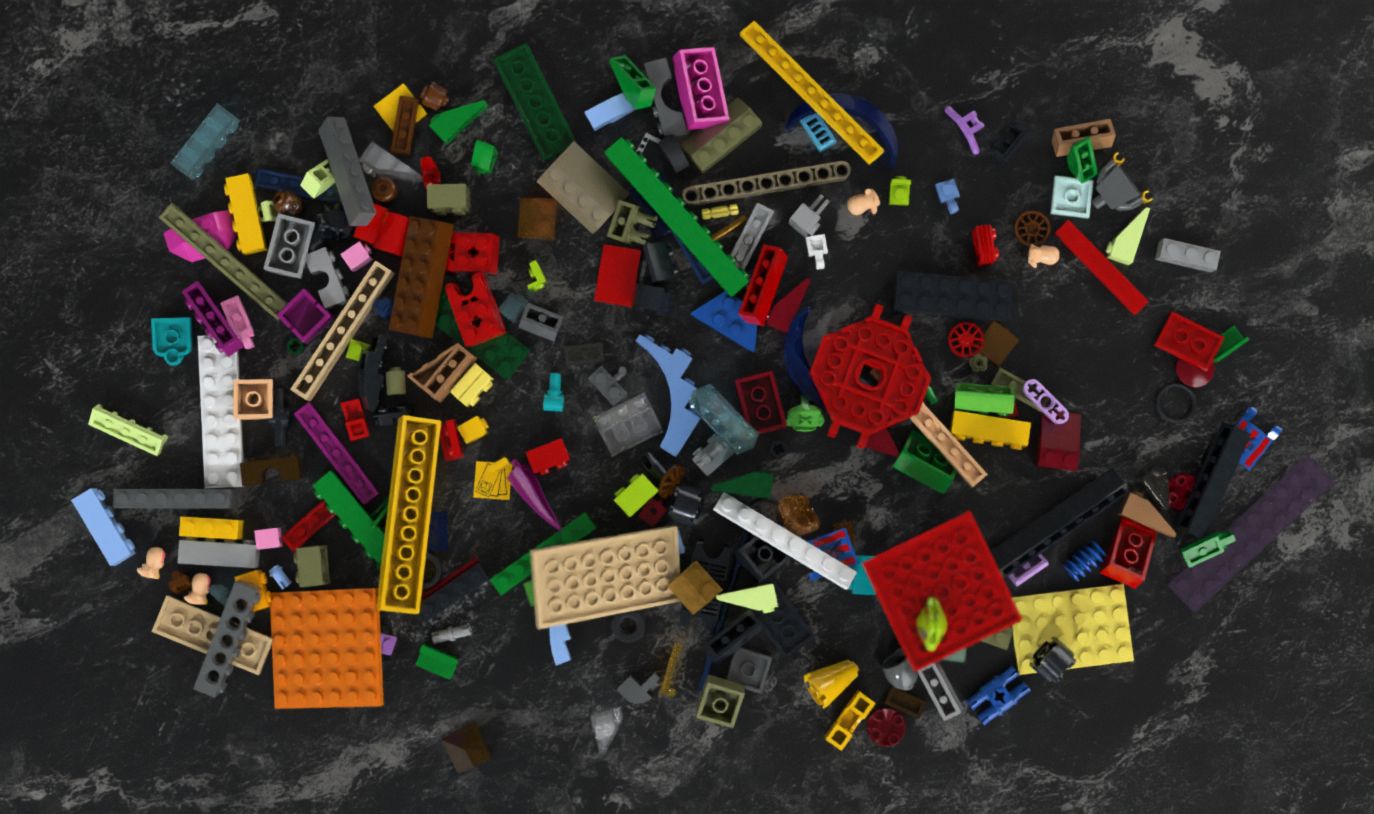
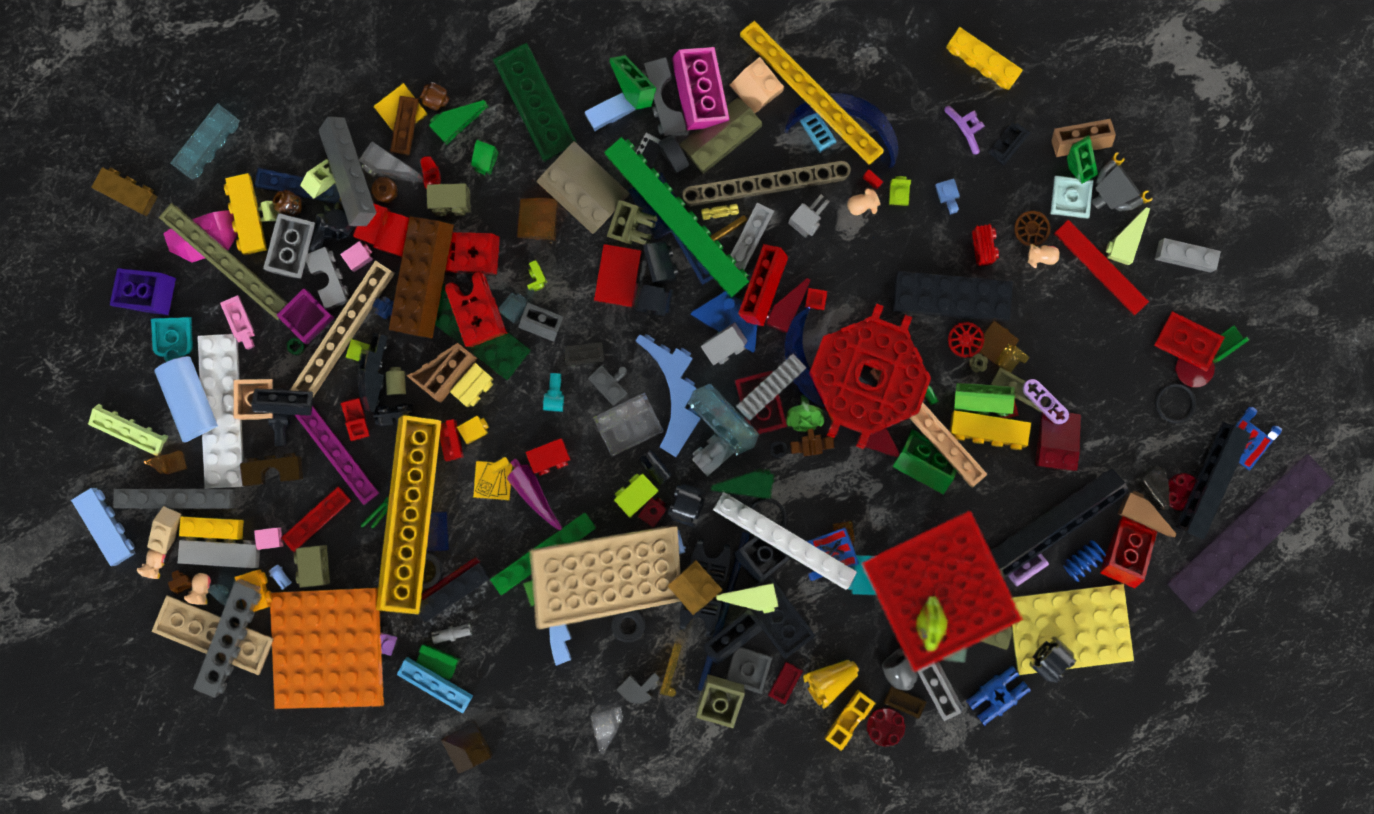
magenta brick [182,281,244,357] -> none
green brick [312,471,385,570] -> none
reddish brown wheel [659,465,686,499] -> none
clear orange hair [778,493,820,536] -> none
white plate [805,234,828,270] -> none
hinge [1180,530,1236,568] -> none
none -> pearl gold brick [91,167,158,216]
none -> dark purple slope [110,268,176,315]
none -> clear orange slope [144,451,187,474]
none -> tan brick [147,506,181,554]
none -> light blue brick [155,357,218,442]
none -> black slope [252,388,313,416]
none -> dark azure plate [397,657,473,713]
none -> light grey brick [701,322,748,365]
none -> light nougat slope [730,57,784,113]
none -> light grey gear [736,354,806,421]
none -> dark red tile [768,661,803,705]
none -> reddish brown piece [790,429,834,456]
none -> red plate [805,288,827,311]
none -> red tile [863,170,883,189]
none -> yellow brick [946,27,1023,90]
none -> clear yellow panel [995,344,1030,373]

